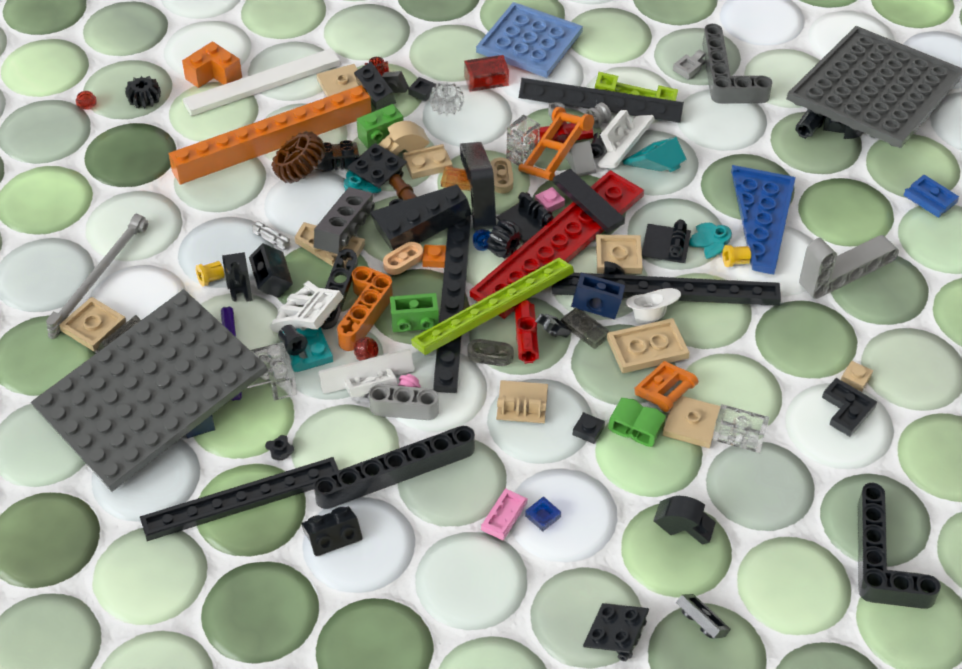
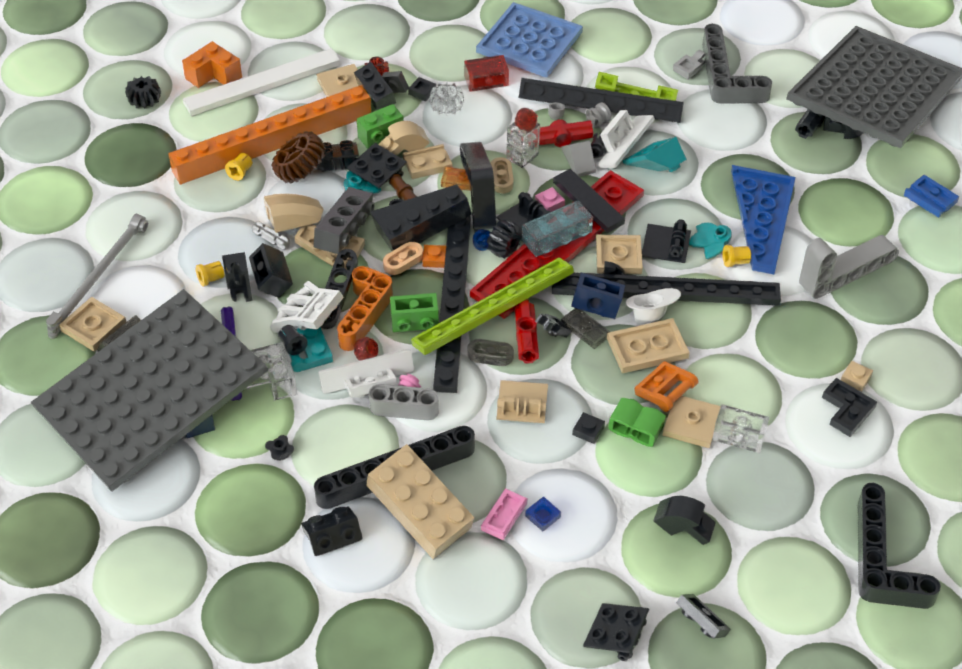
clear red plate [76,91,97,110] -> none
black tile [140,457,339,541] -> none
orange piece [518,107,594,181] -> none
none -> yellow bush [225,153,253,181]
none -> tan slope [264,194,324,233]
none -> tan brick [367,444,474,559]
none -> clear red piece [515,108,538,132]
none -> clear light blue brick [522,200,593,257]

